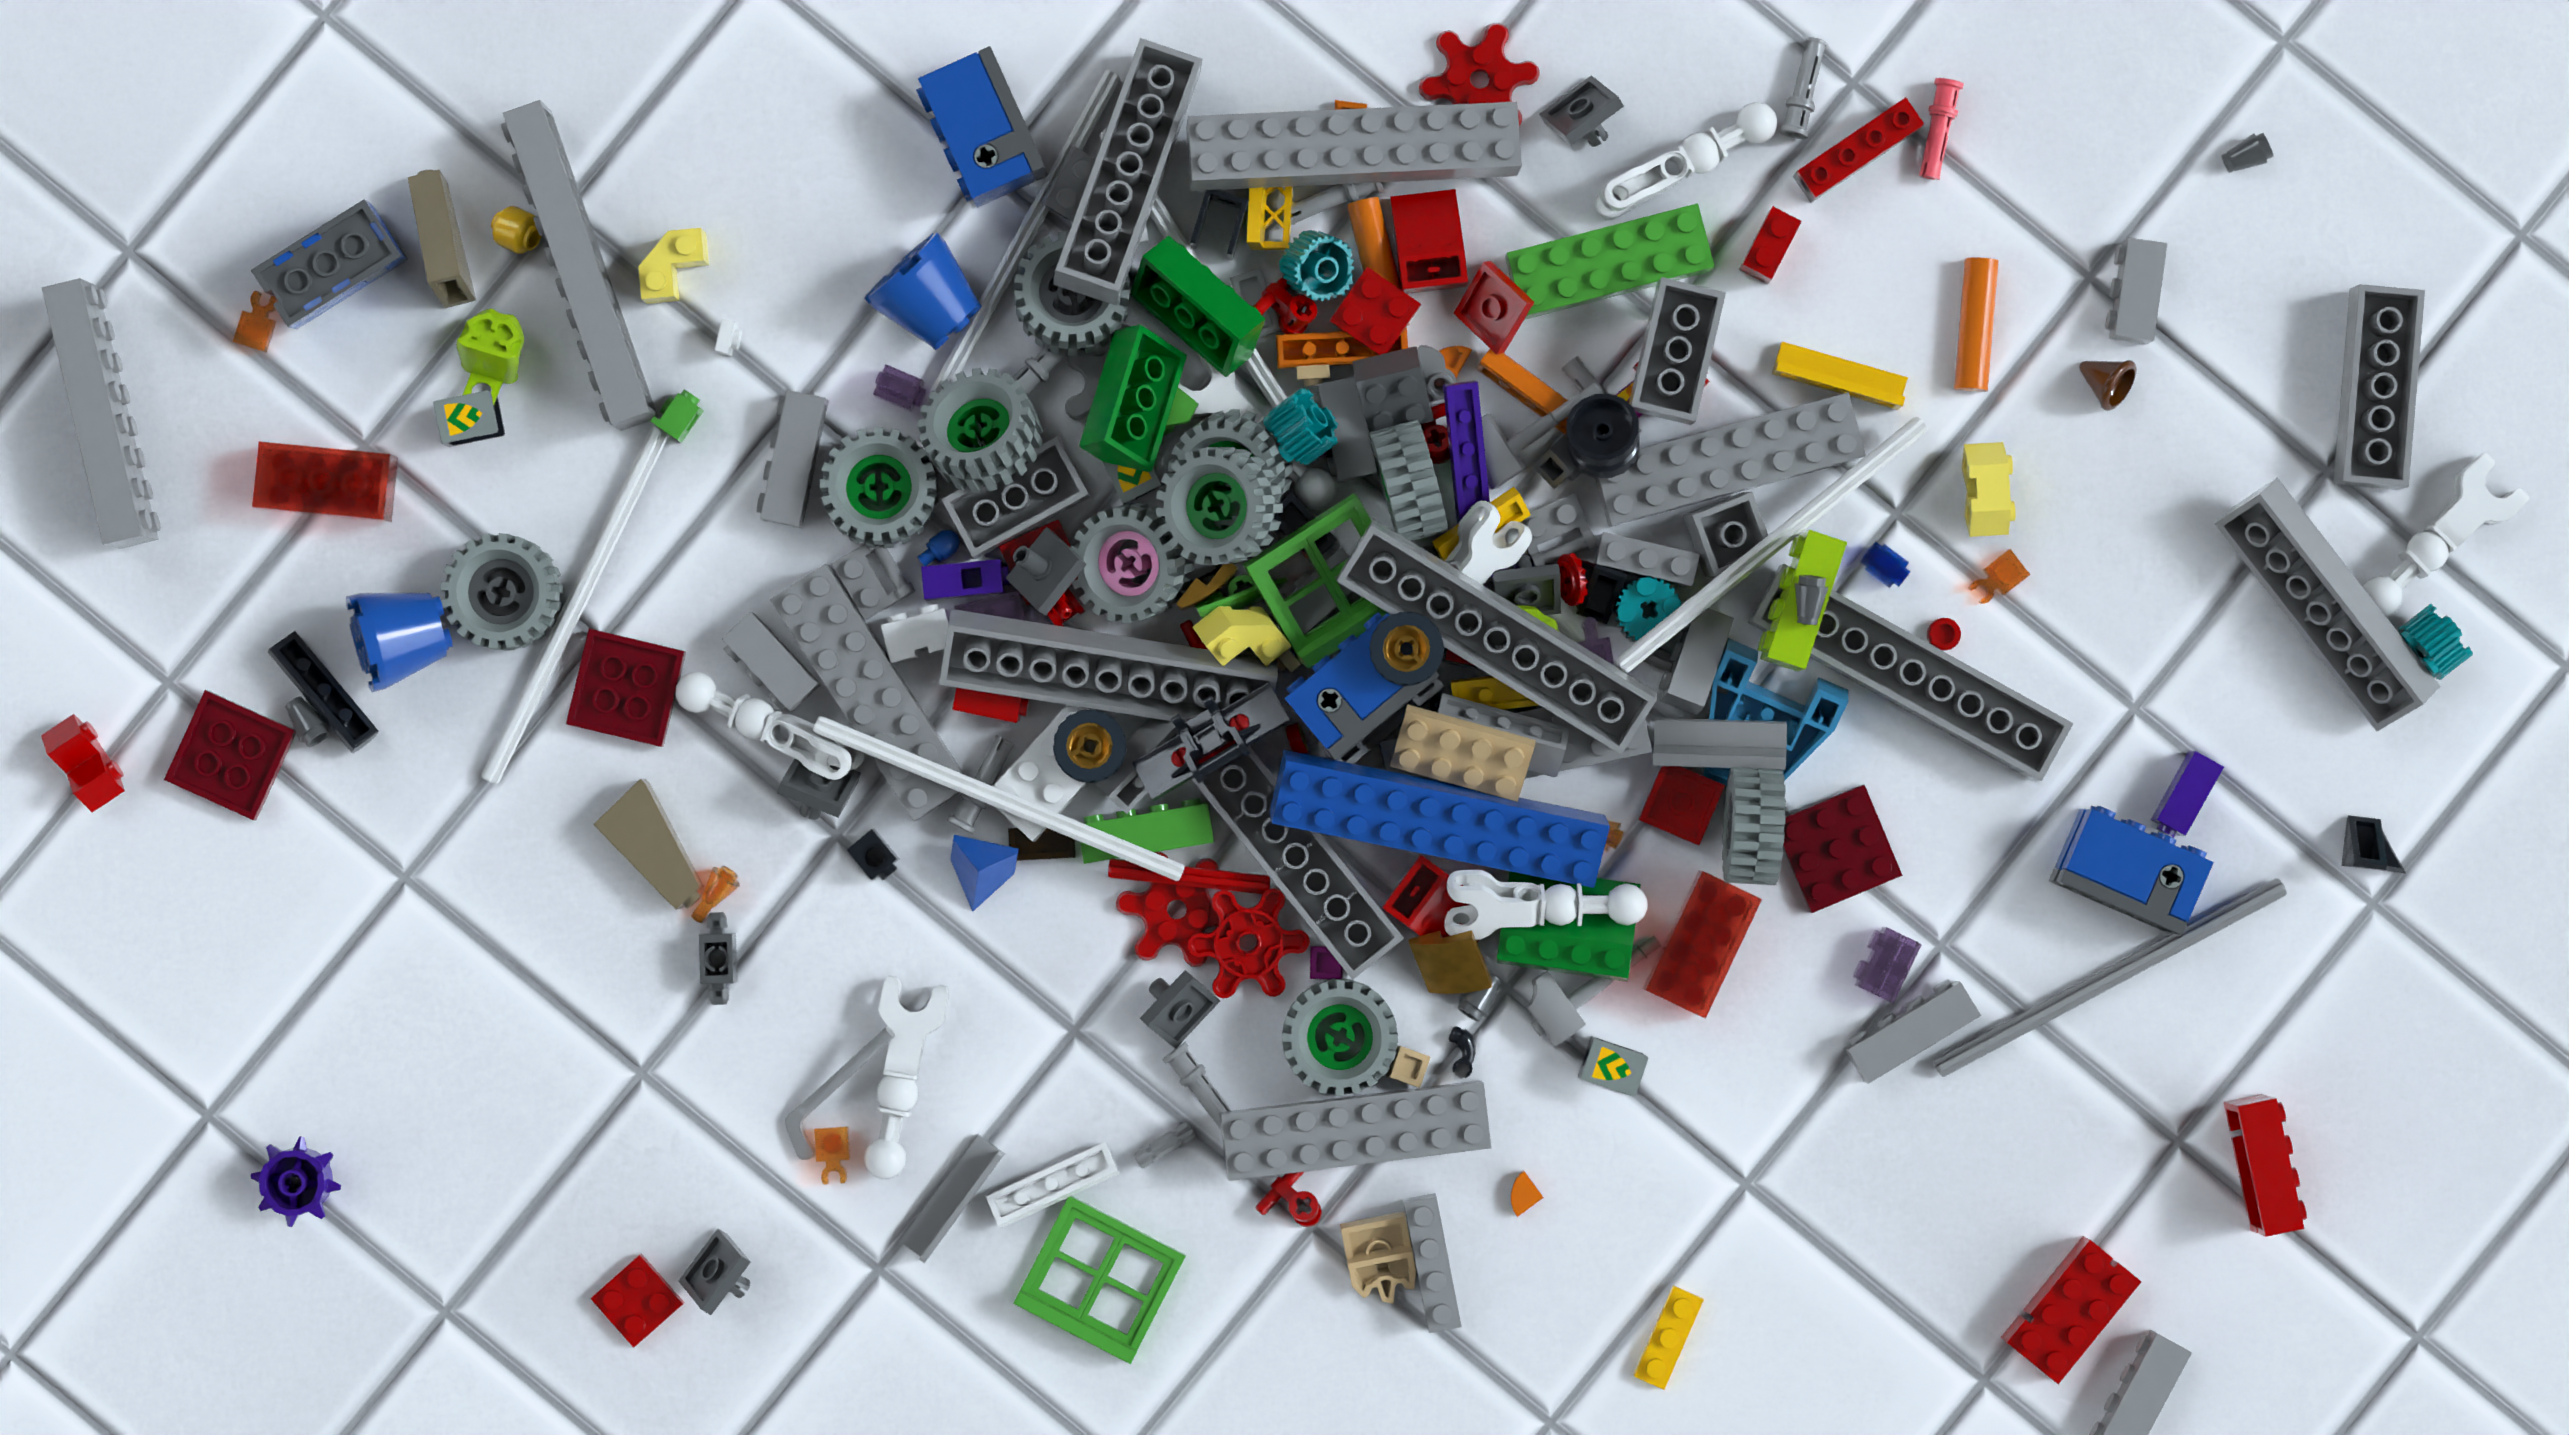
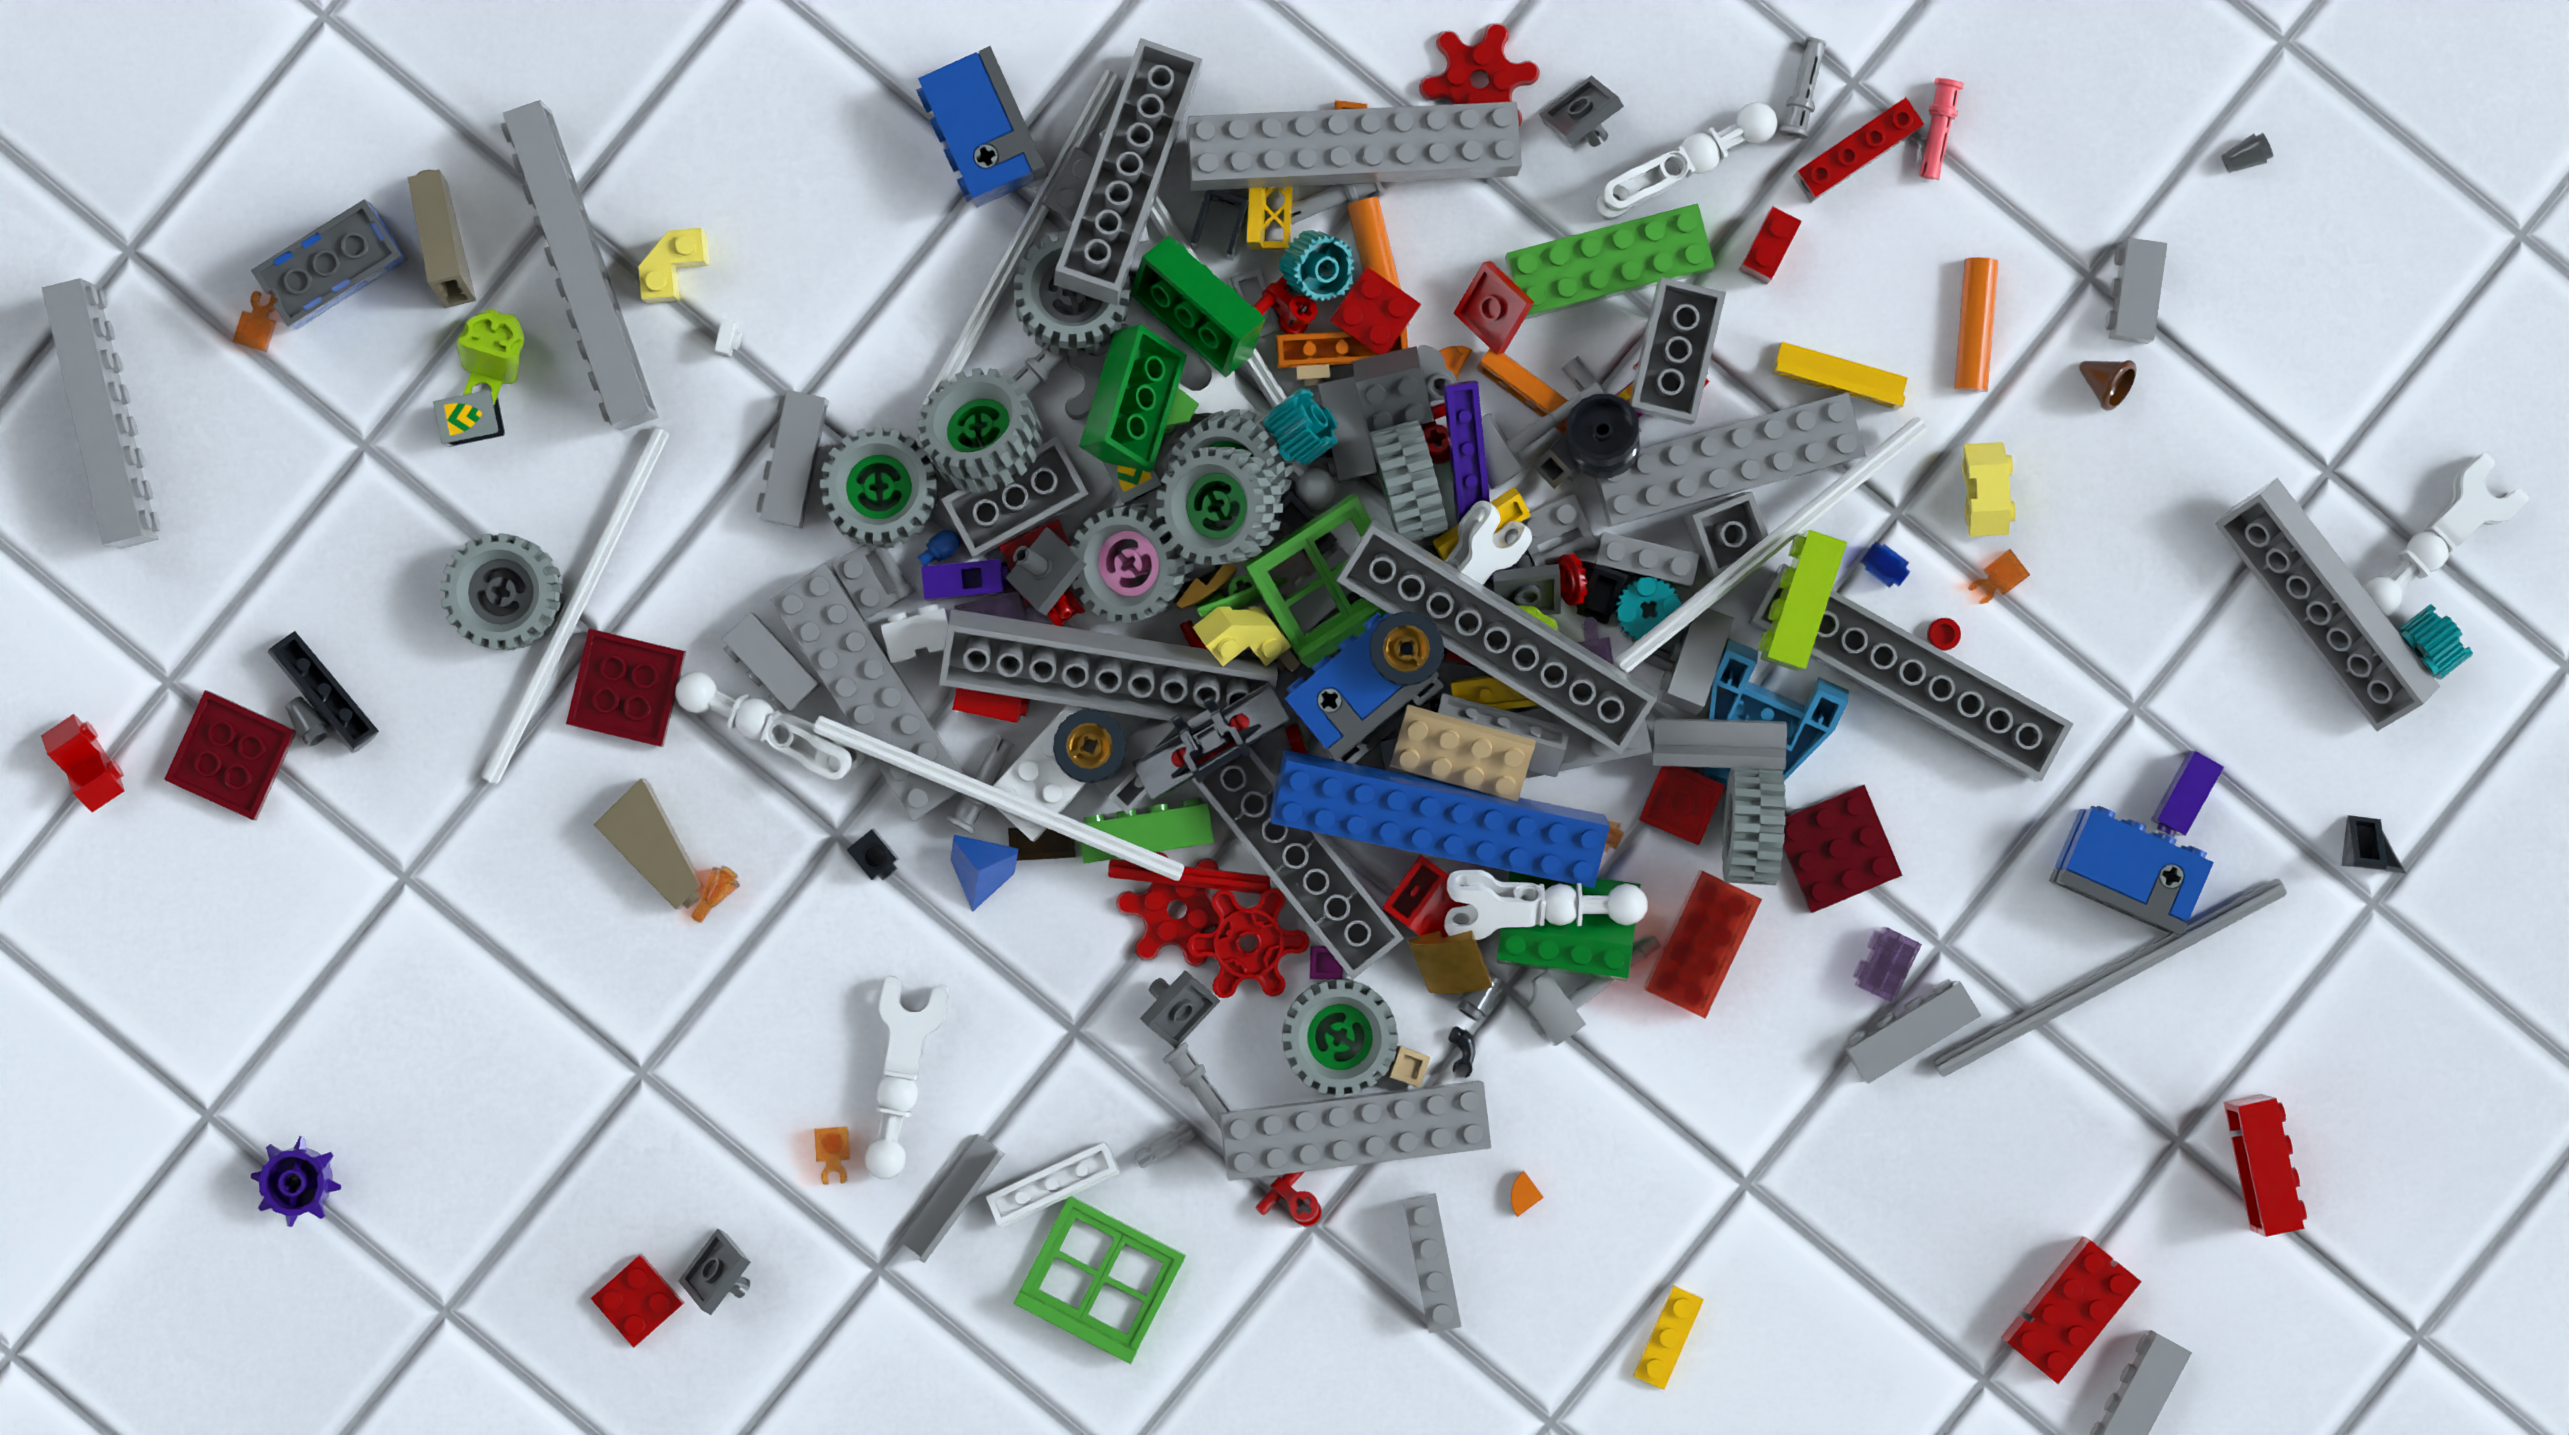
clear red brick [252,441,398,522] -> none
blue cone [346,593,453,692] -> none
yellow head [491,206,542,254] -> none
bright green brick [650,389,704,443] -> none
dark grey piece [699,912,737,1005] -> none
dark grey tile [777,758,861,820] -> none
light grey piece [785,1027,895,1160] -> none
blue cone [864,232,982,350] -> none
clear purple brick [873,364,927,412] -> none
tan plate [1340,1211,1416,1304] -> none
red slope [1390,189,1468,294] -> none
piece [1578,1036,1648,1097] -> none
dark grey cone [1795,575,1828,625] -> none
light grey brick [2333,284,2425,490] -> none

